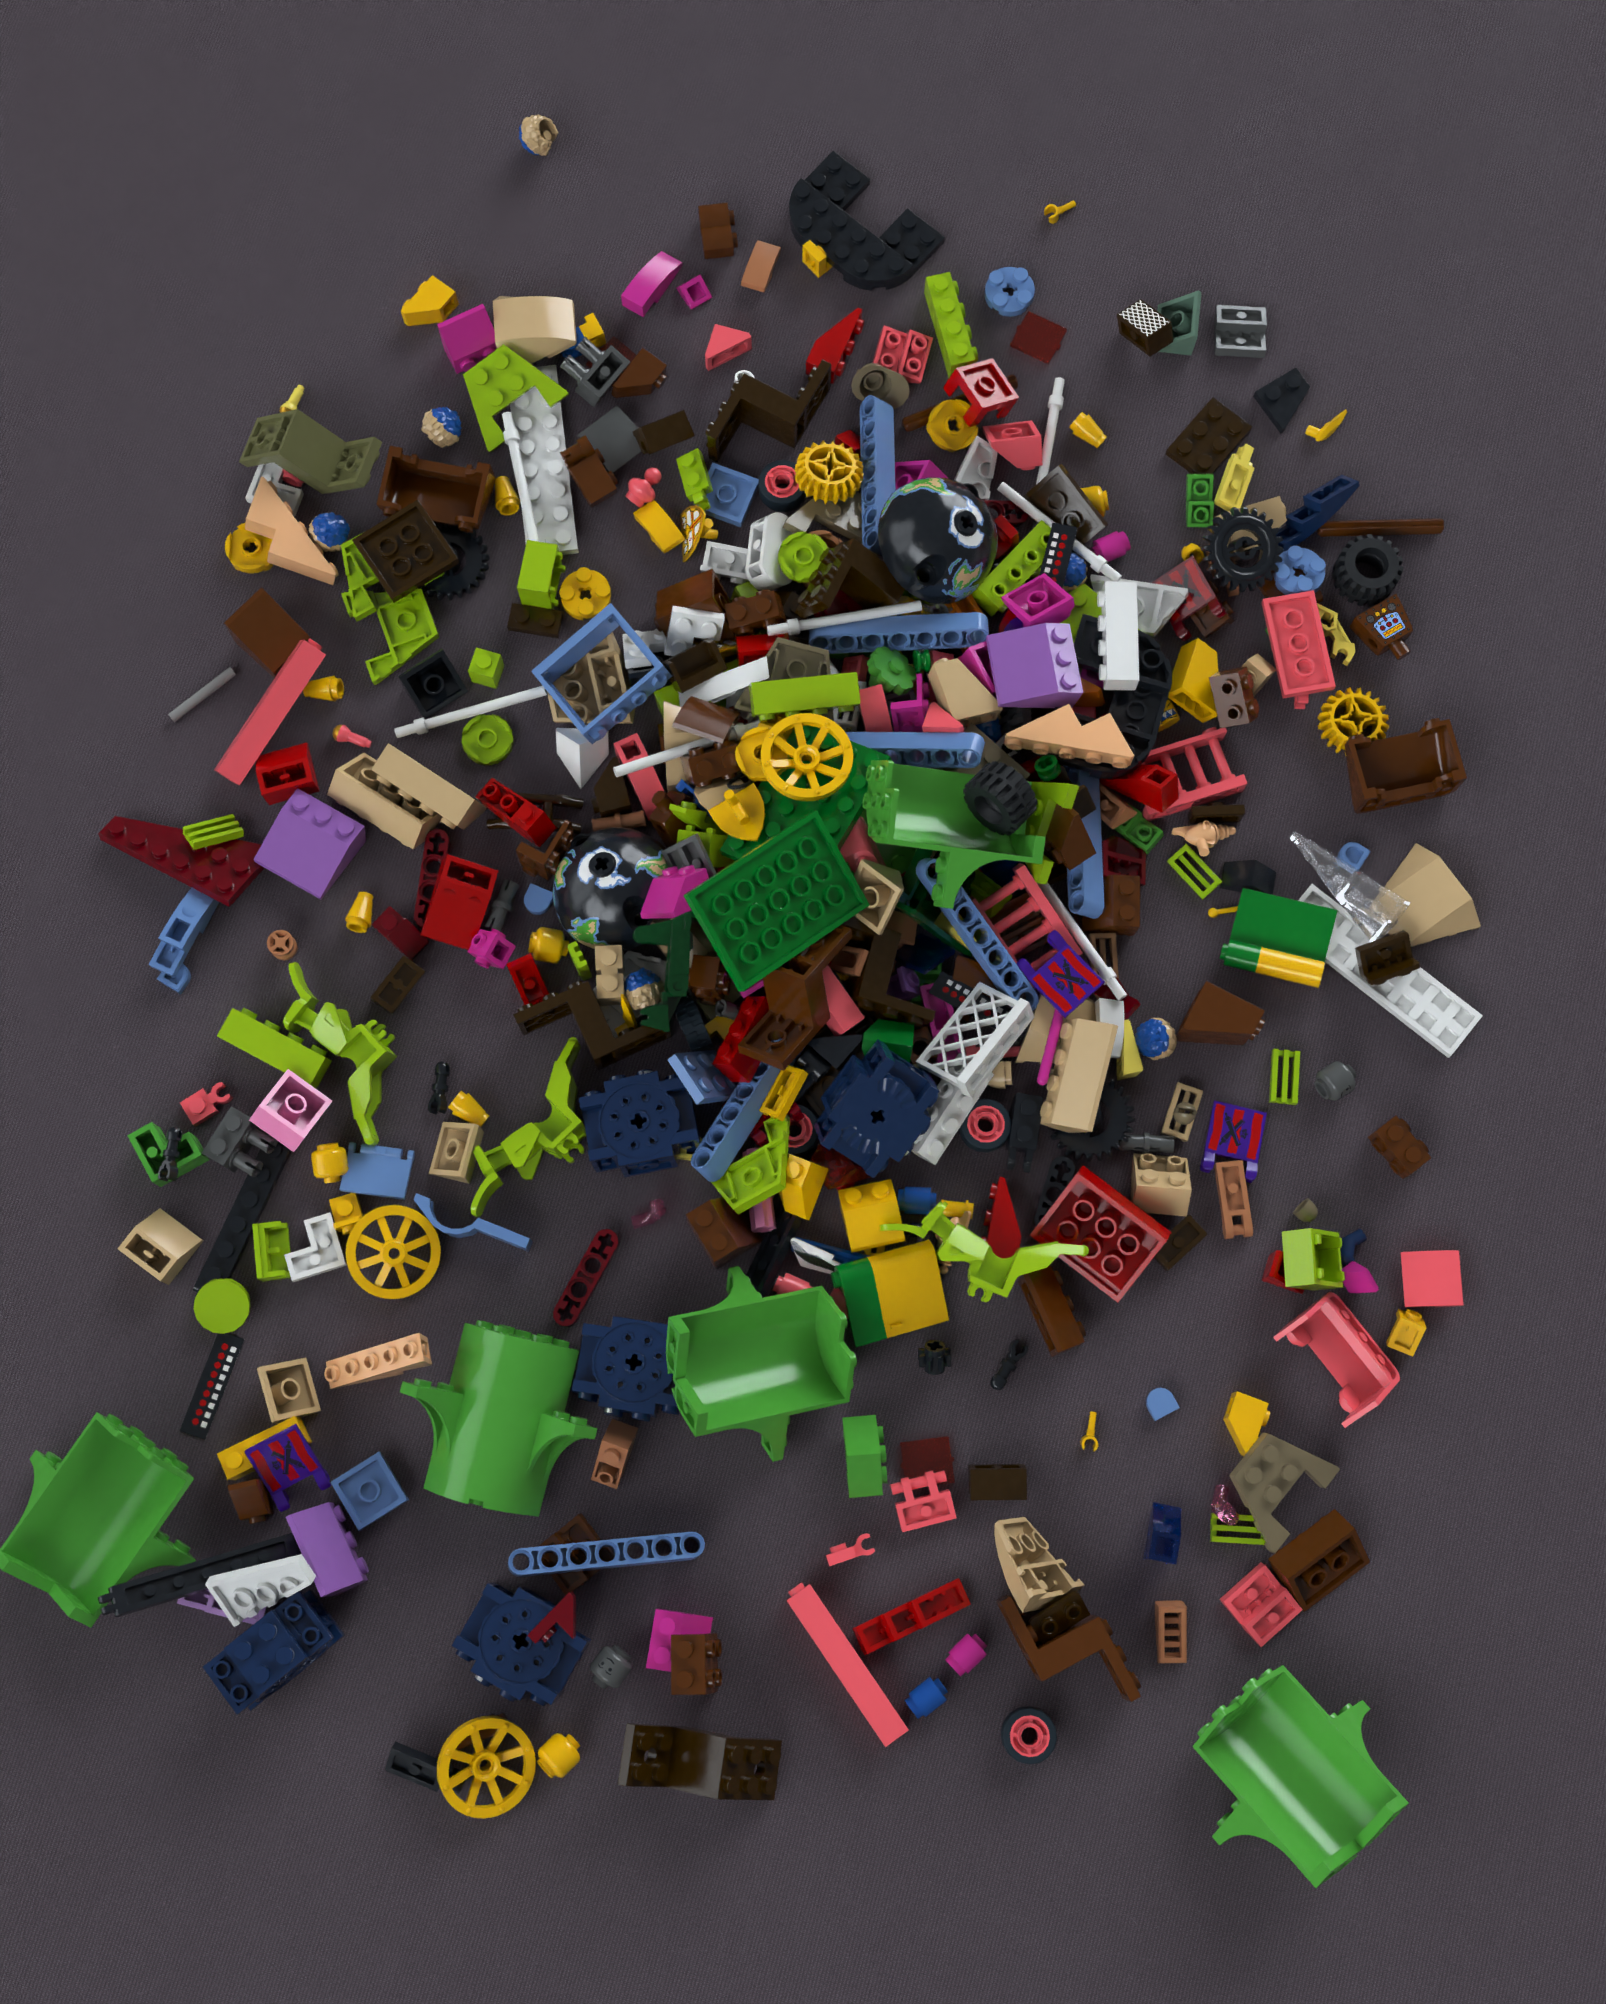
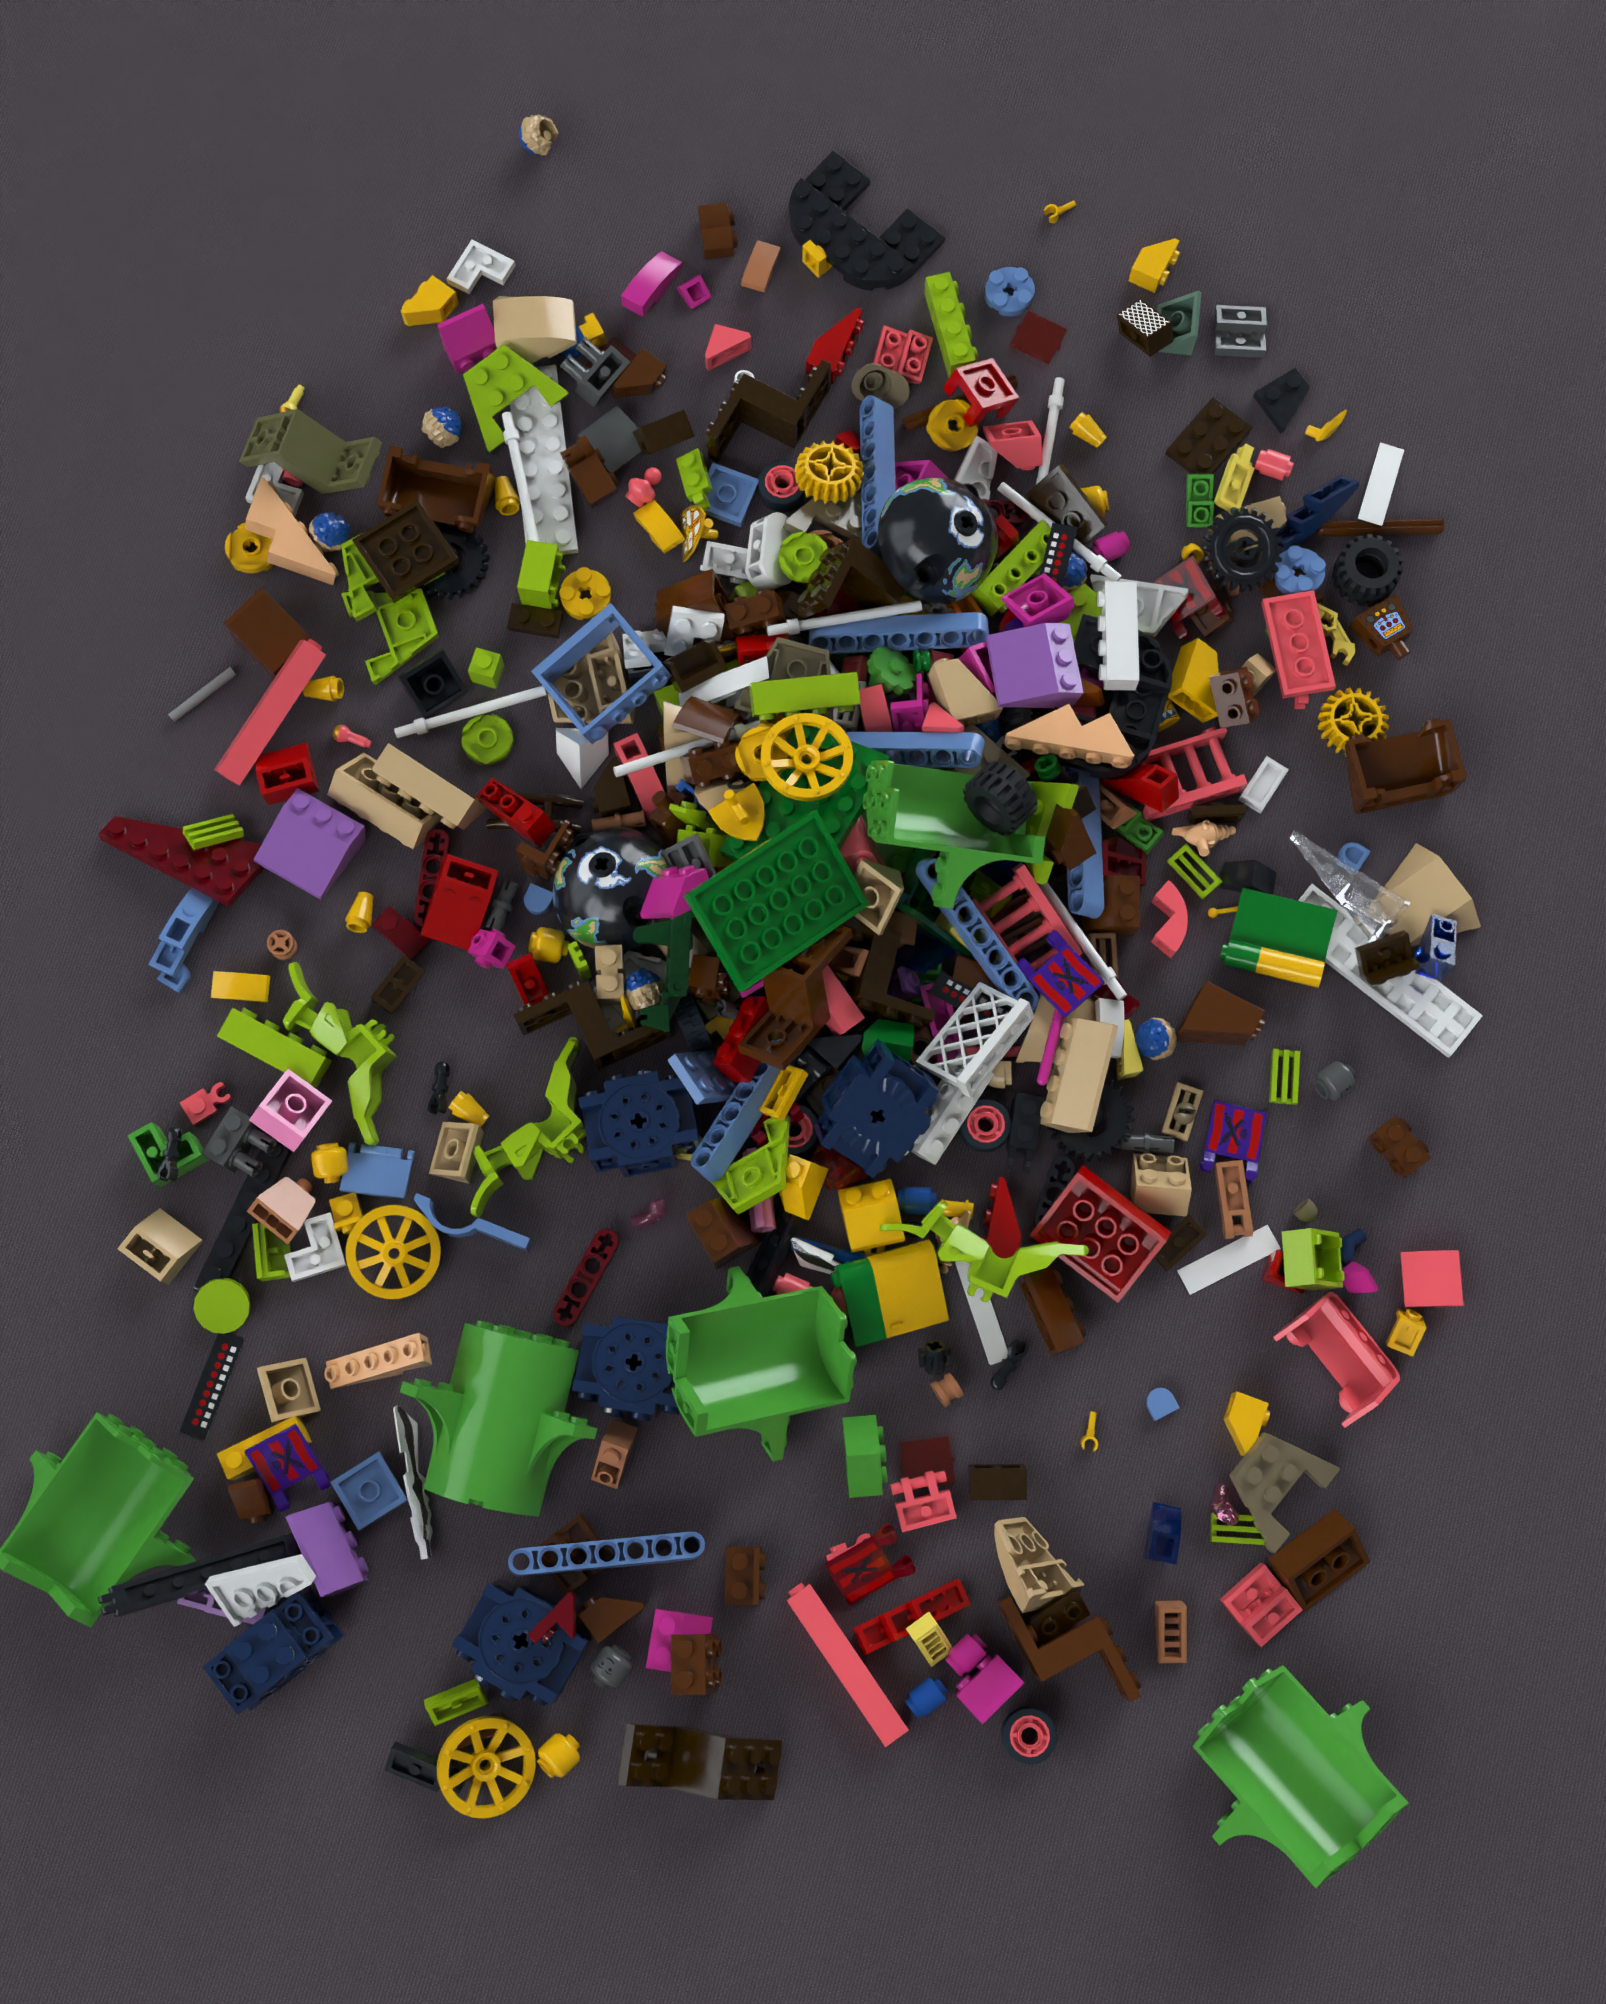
none -> yellow slope [211,971,270,1002]
none -> torso [247,1177,316,1244]
none -> white sword [393,1406,433,1560]
none -> lime tile [424,1679,489,1726]
none -> white plate [447,240,516,294]
none -> reddish brown slope [578,1596,646,1643]
none -> reddish brown bracket [725,1547,766,1606]
none -> dark red flag [825,1523,916,1606]
none -> light yellow slope [906,1612,953,1667]
none -> nougat wheel [930,1372,964,1407]
none -> white sticker [955,1261,1008,1365]
none -> dark pink slope [955,1654,1024,1724]
none -> yellow slope [1128,238,1180,293]
none -> coral brick [1151,880,1188,959]
none -> white sticker [1177,1225,1281,1295]
none -> white tile [1238,756,1289,814]
none -> coral brick [1255,449,1294,481]
none -> white sticker [1358,442,1404,526]
none -> clear blue slope [1415,914,1457,981]

